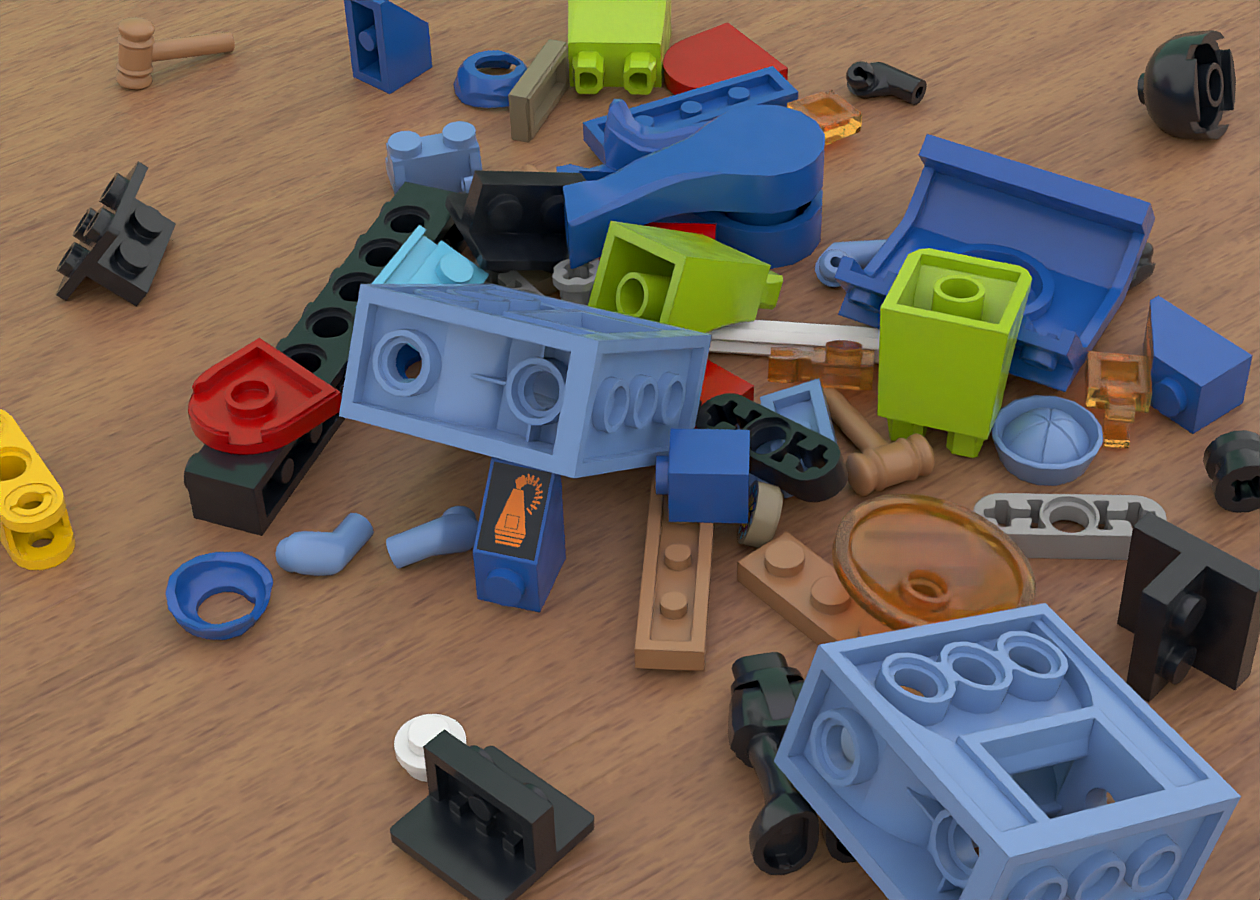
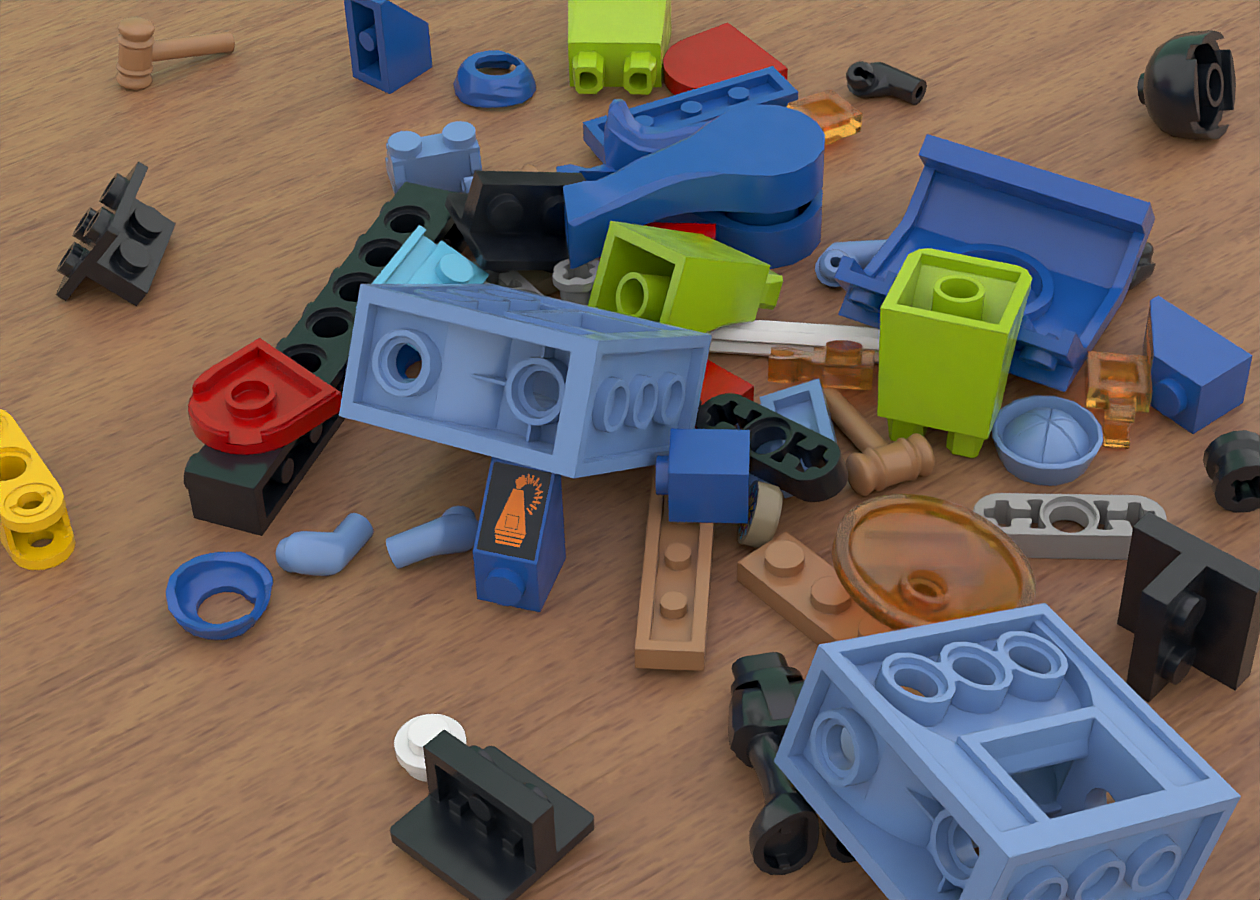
dark tan tile [508,39,570,143] -> none

